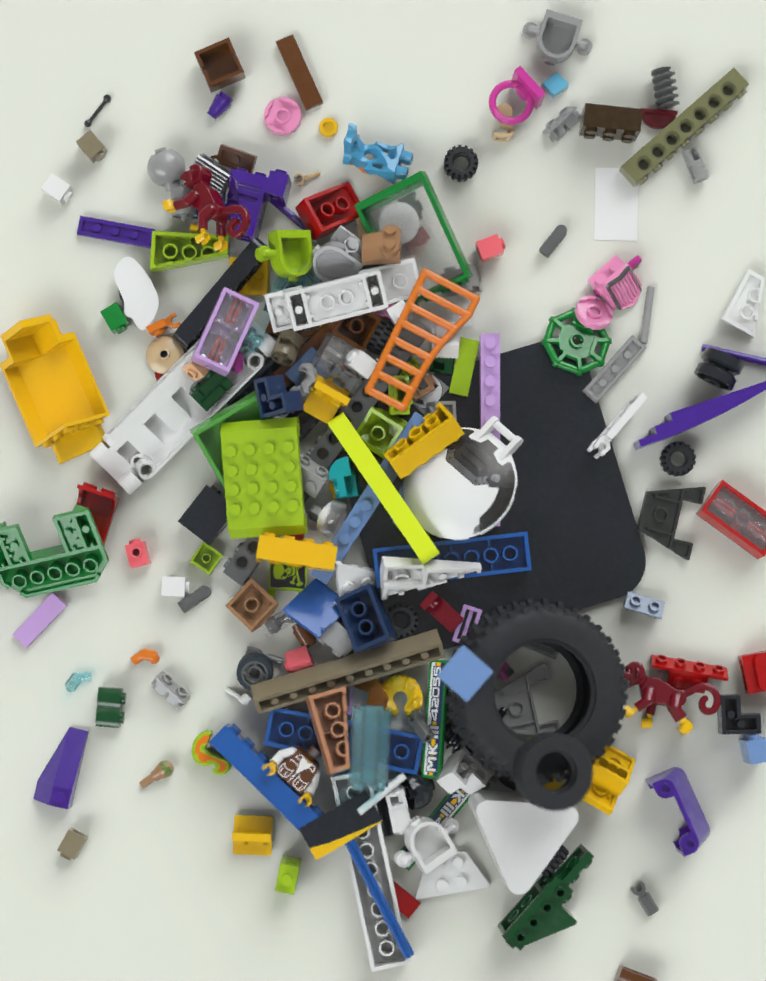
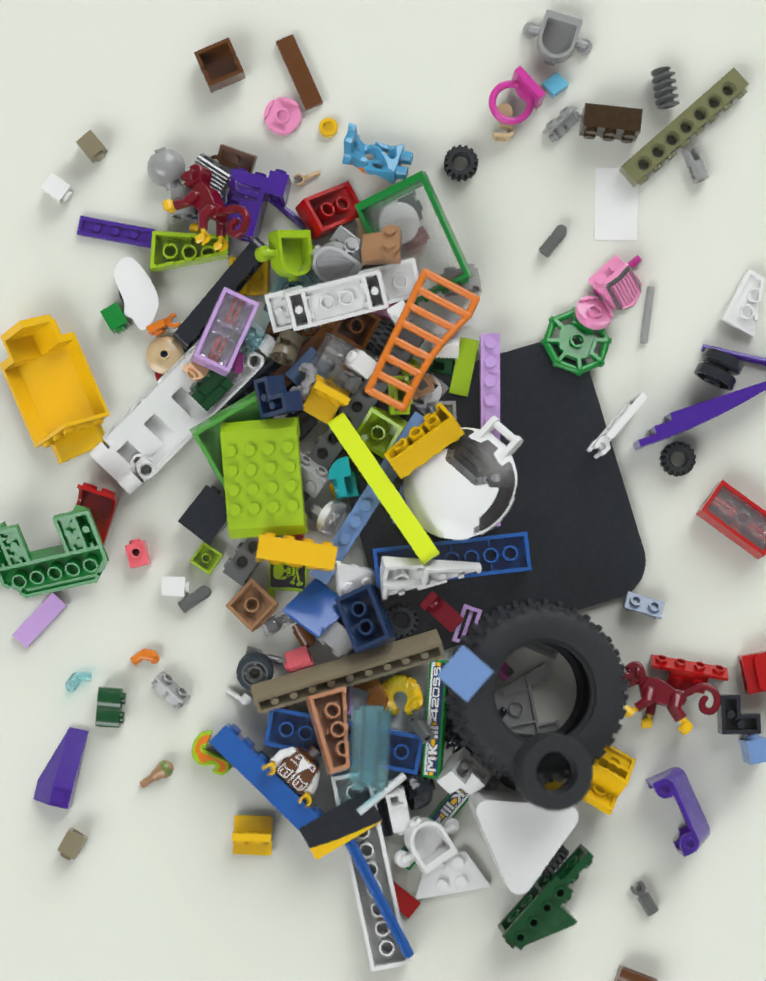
black hinge [84,94,111,127] -> none
dark purple cone [207,91,233,120] -> none
lime torso [275,854,302,895] -> none
coral brick [475,234,506,263] -> none
light grey tile [582,335,647,403] -> none
pearl dark grey wing [637,487,706,560] -> none
dark red tile [640,108,678,130] -> none

